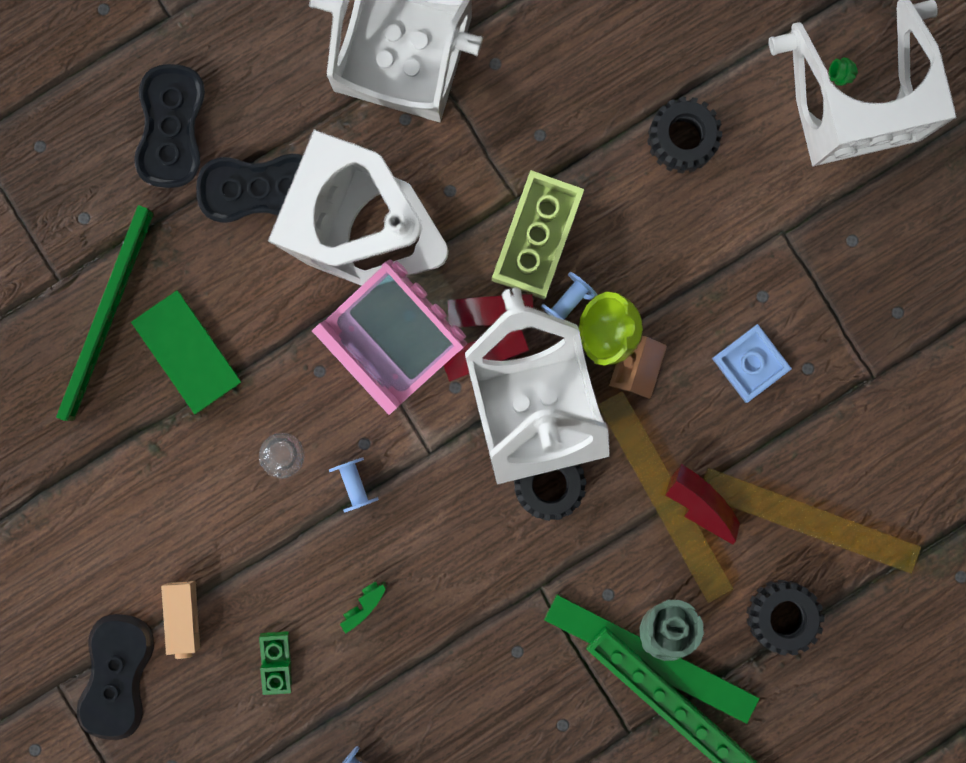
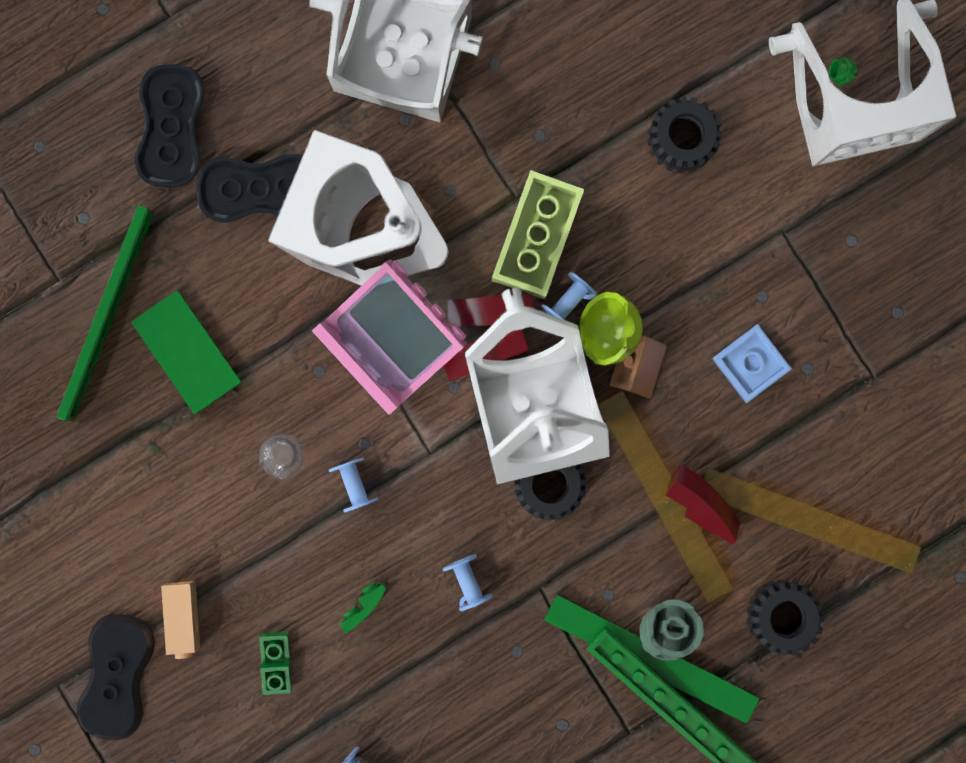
none -> light blue piece [442,554,494,611]

